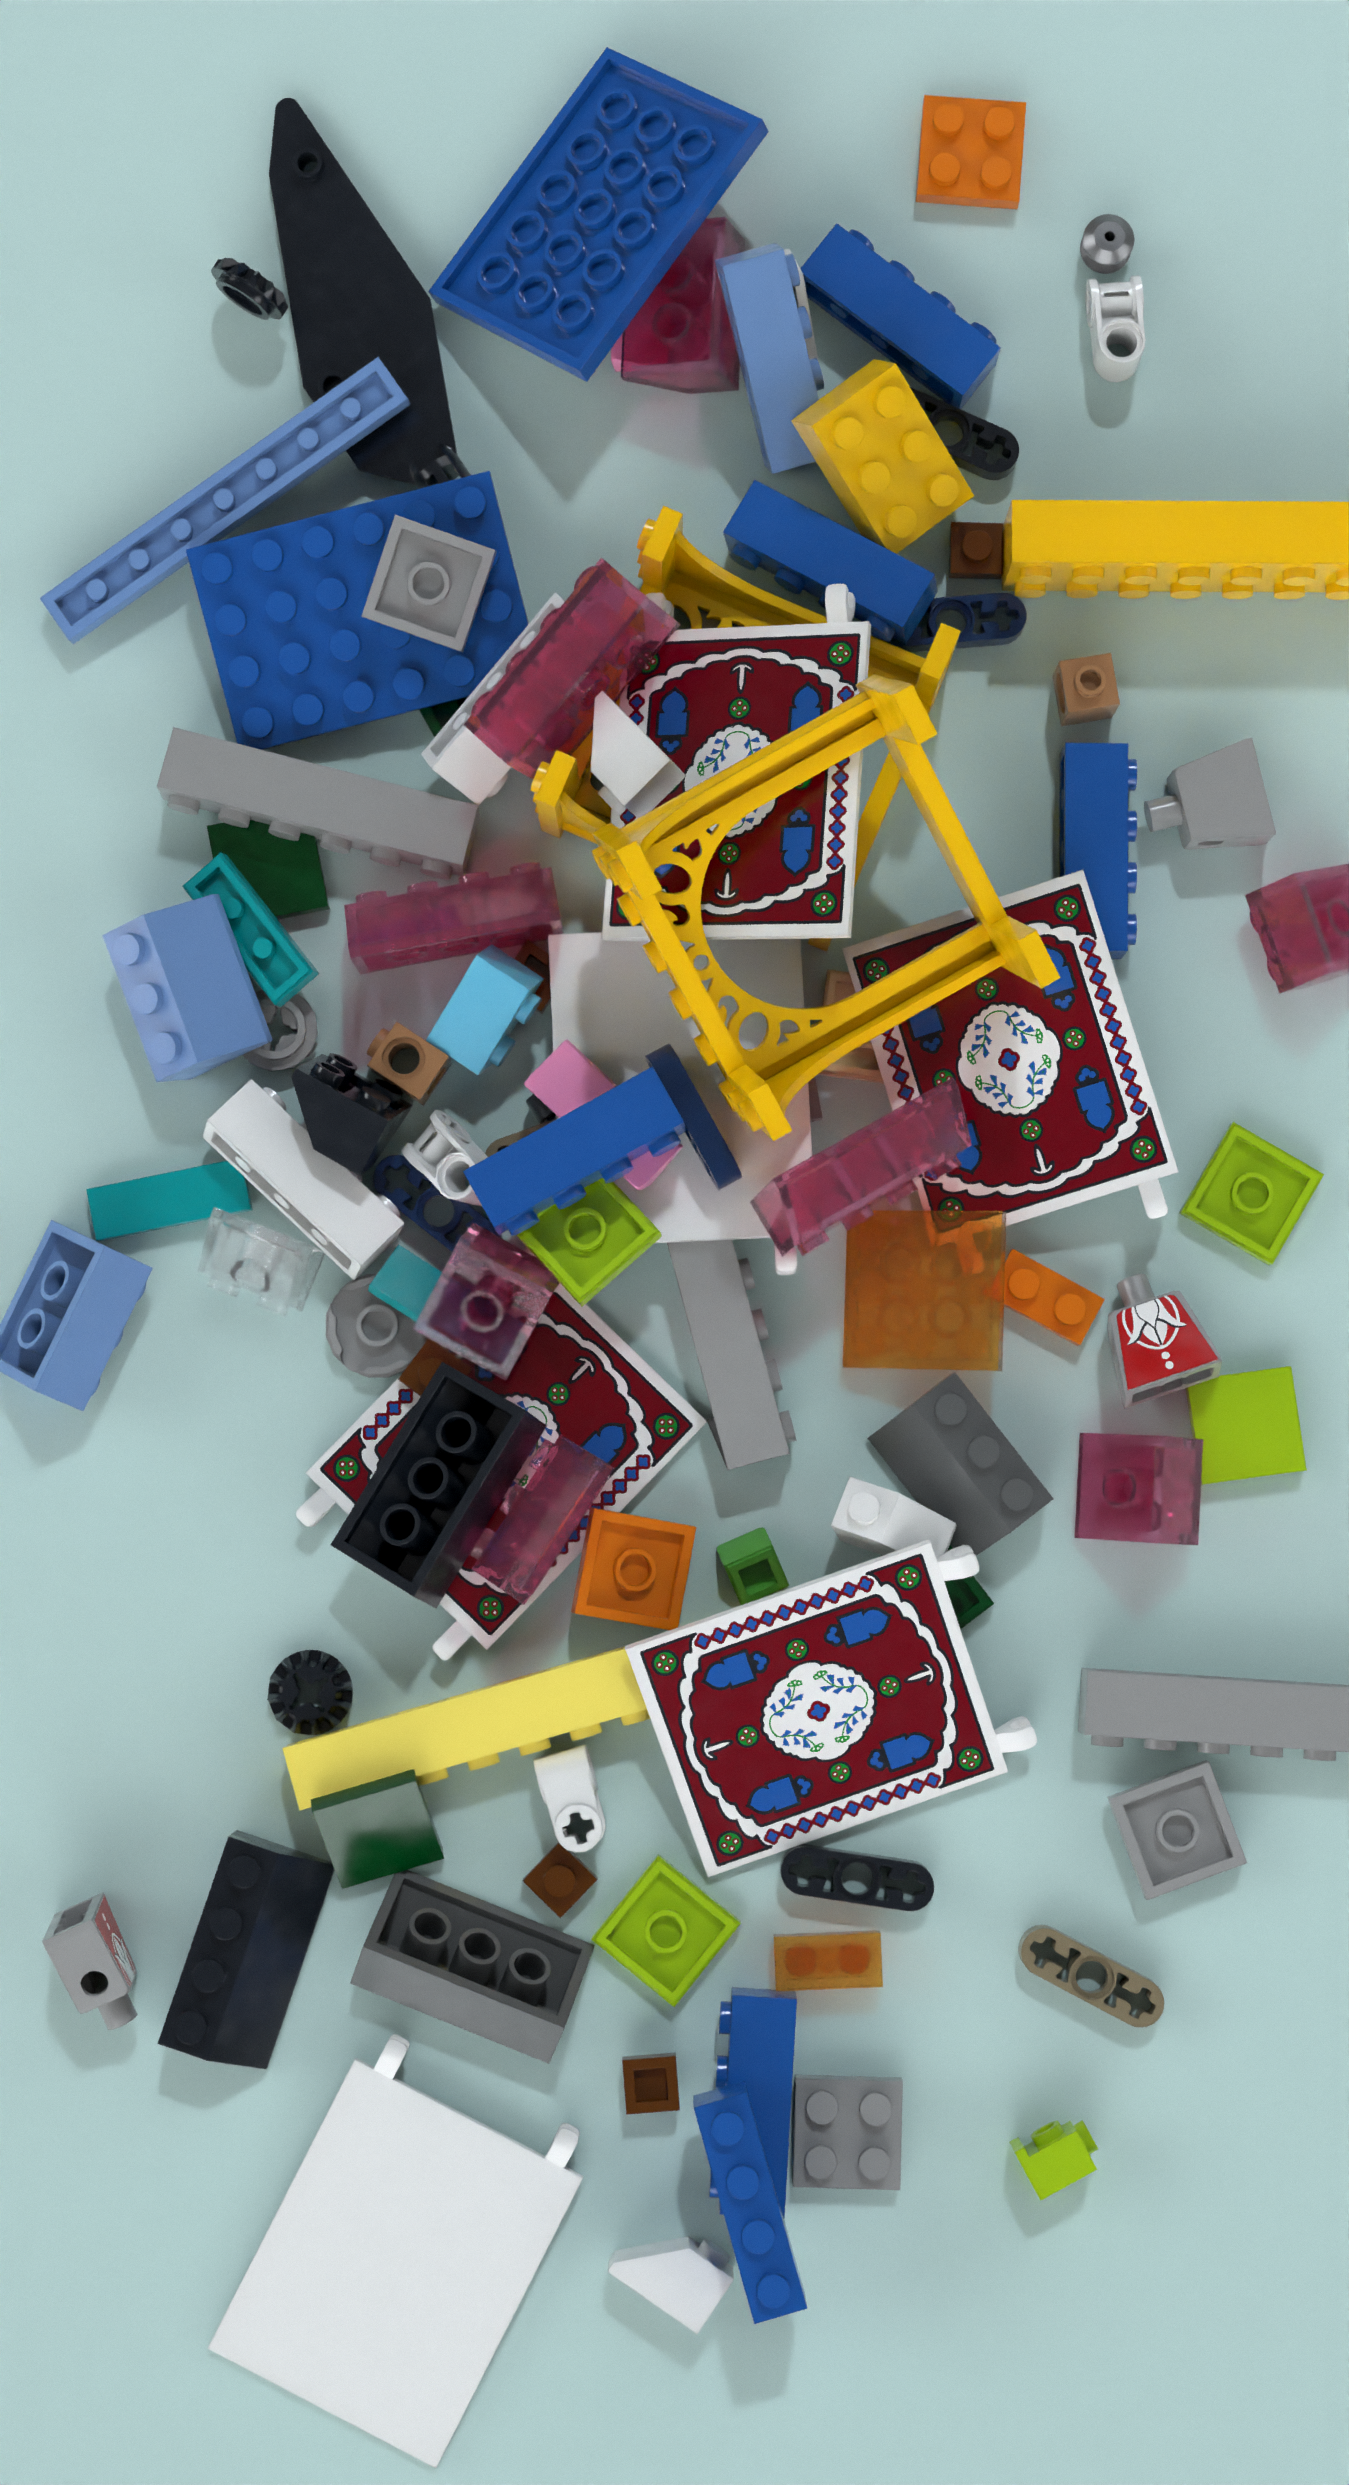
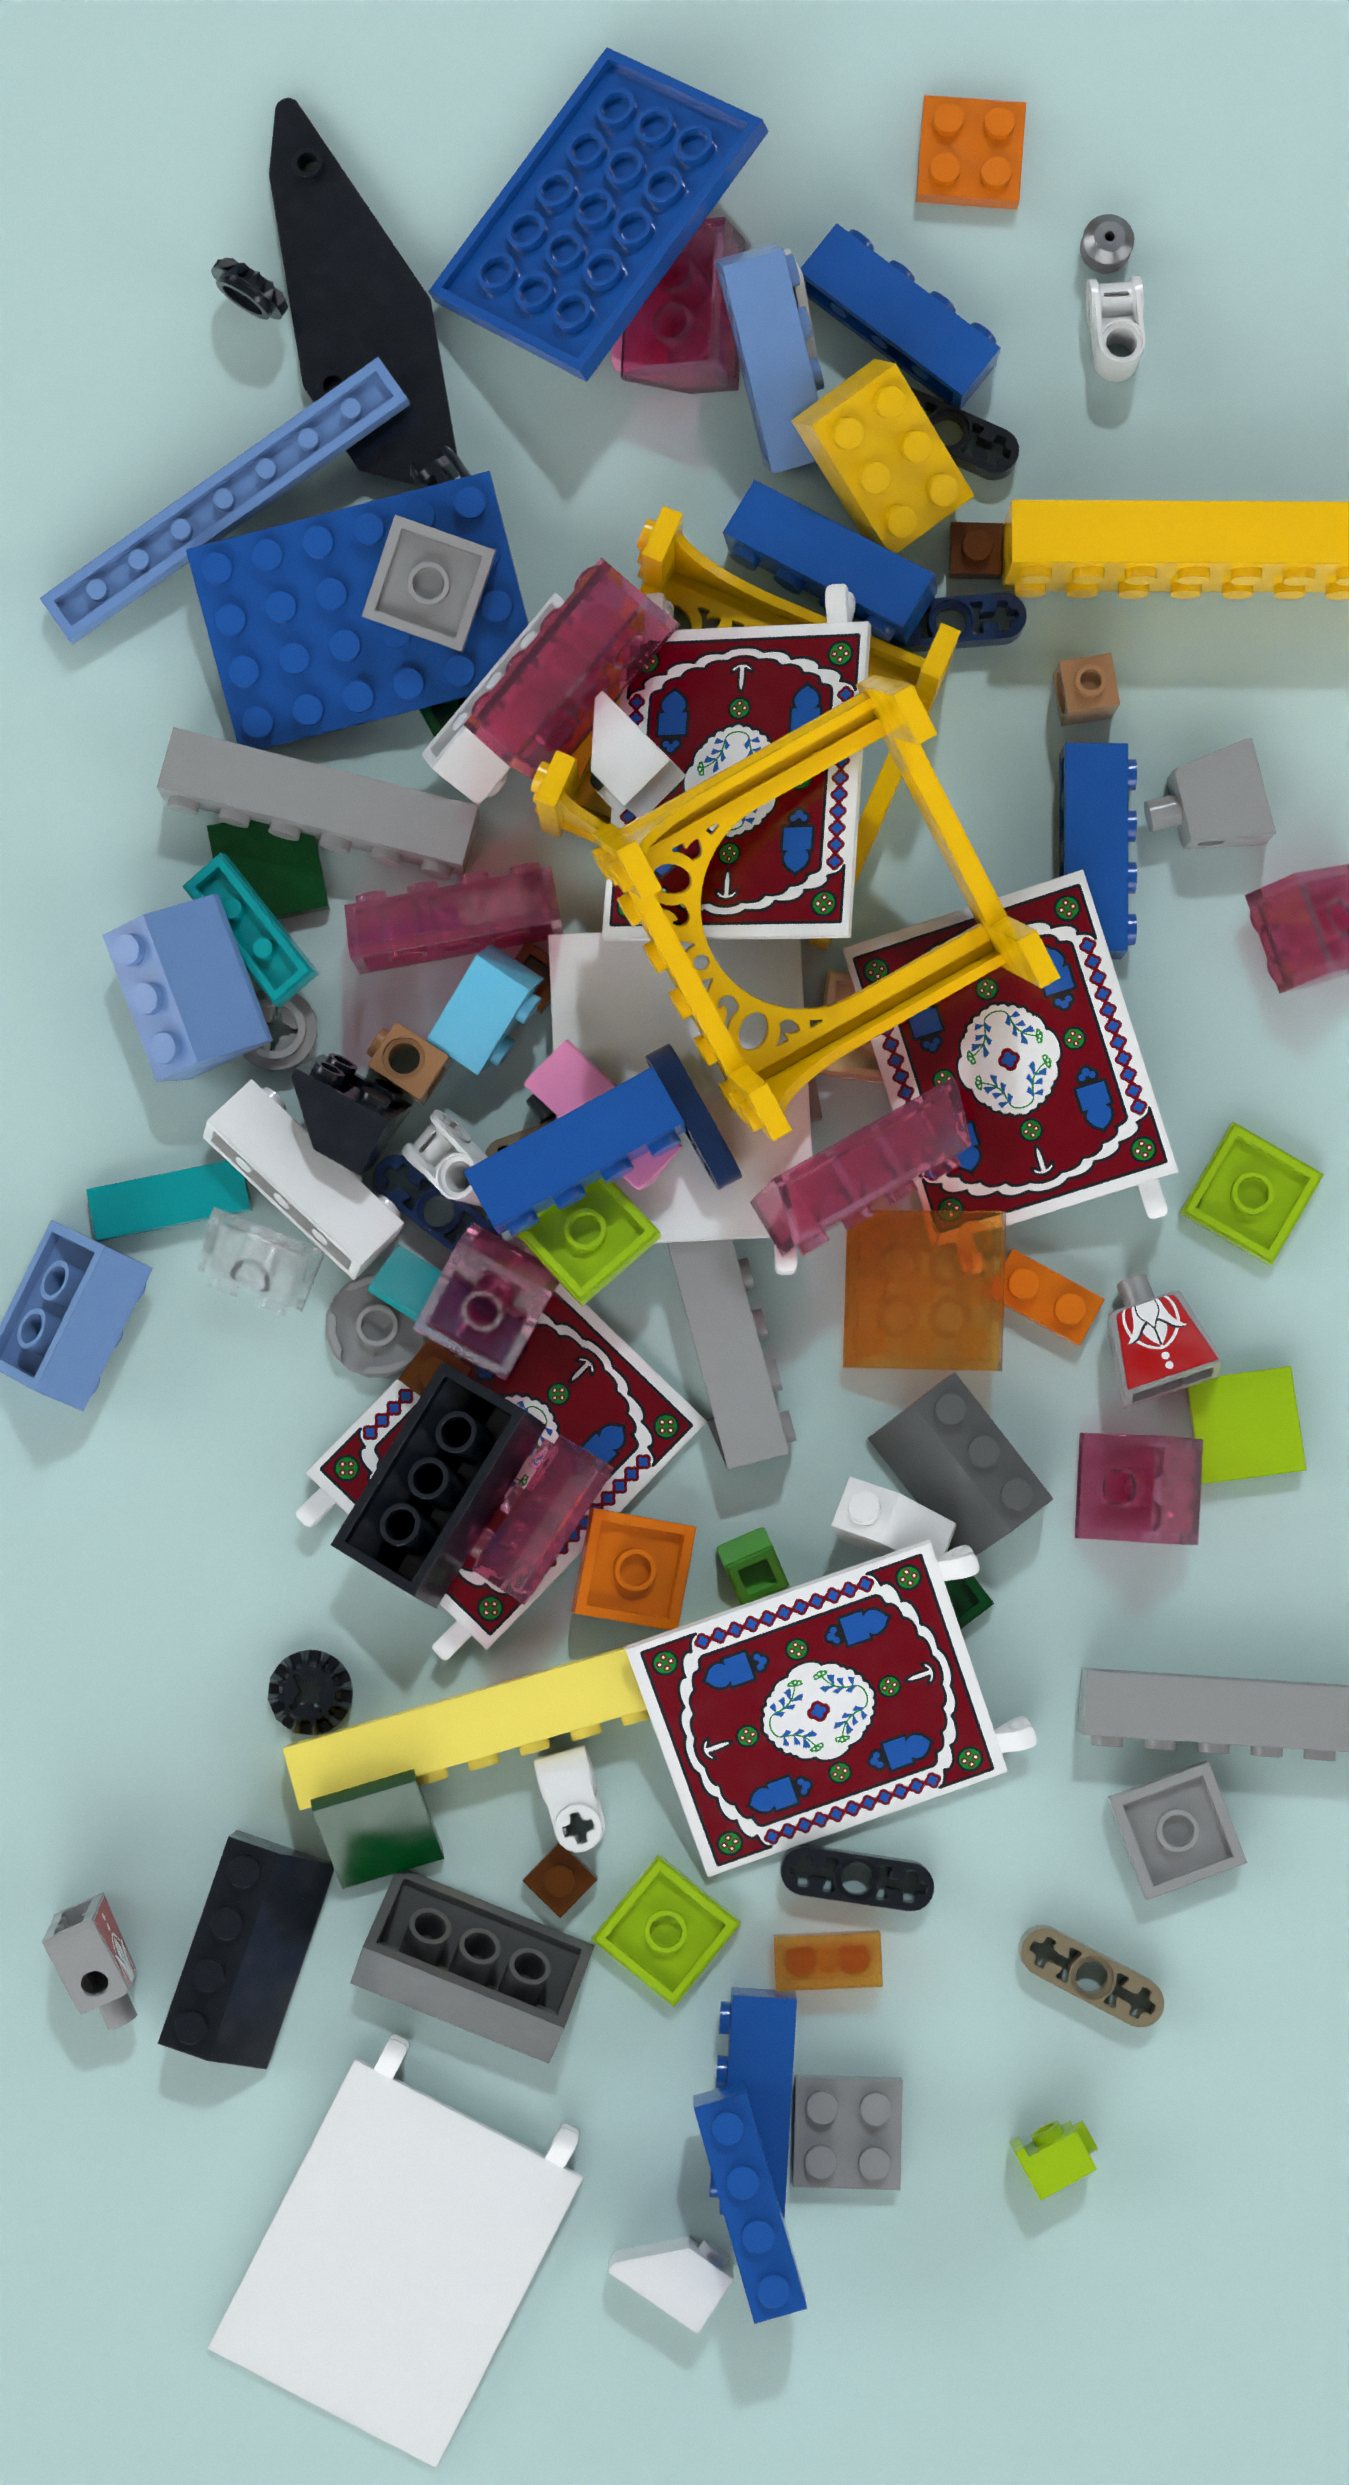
reddish brown plate [622,2052,680,2115] -> none

